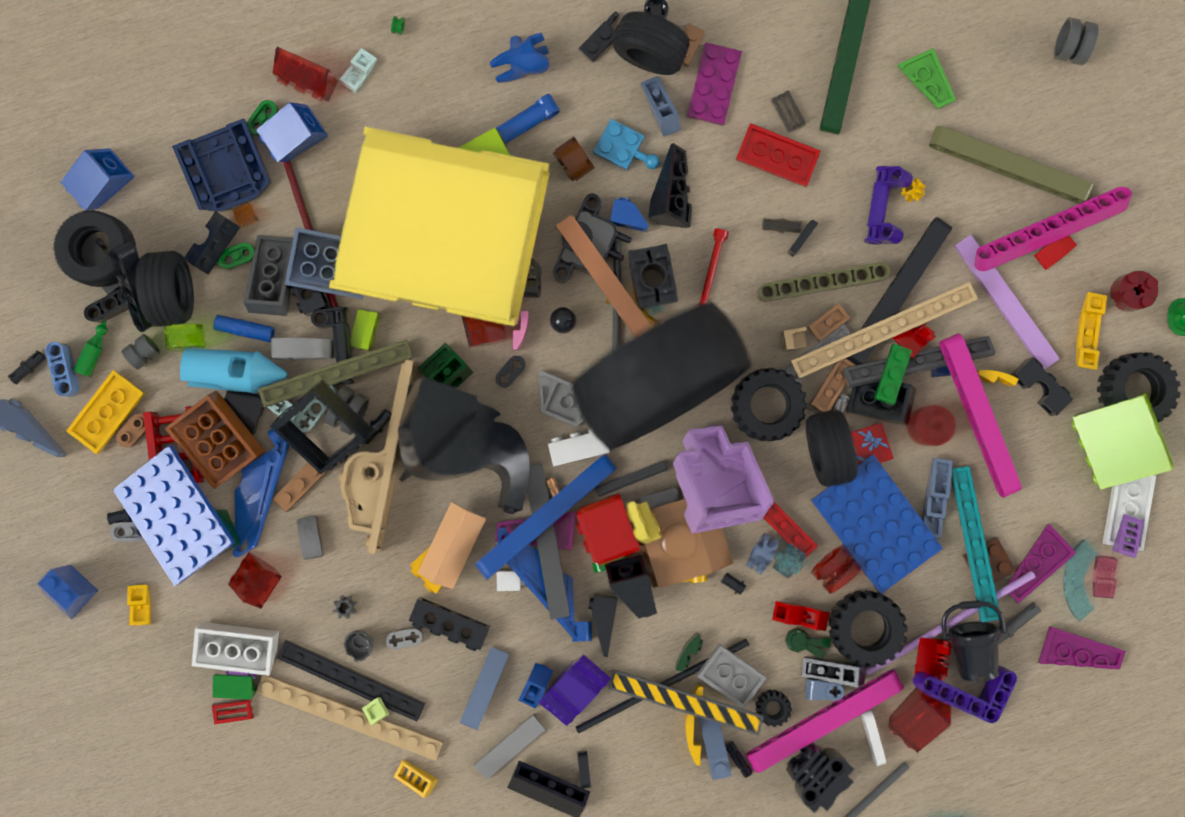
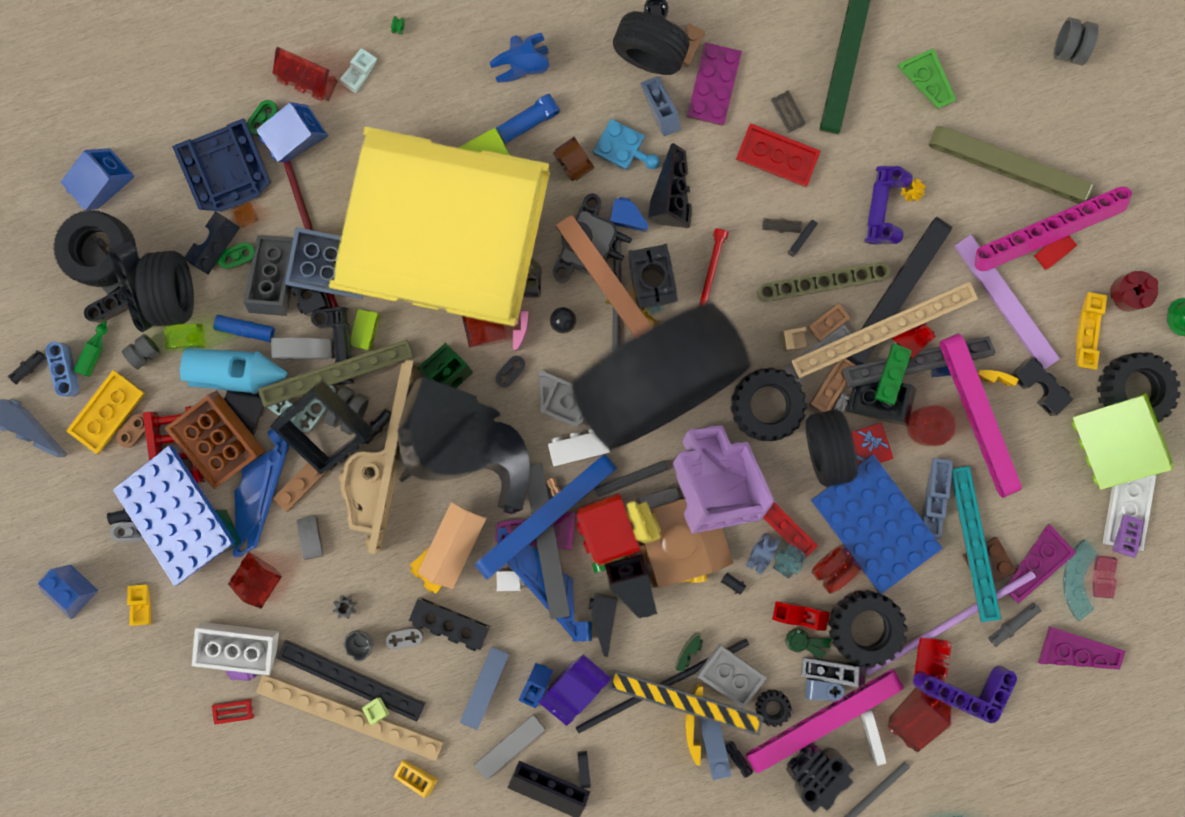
green panel [212,674,257,700] -> none
black hinge [579,11,620,63] -> none
black piece [941,600,1006,681] -> none

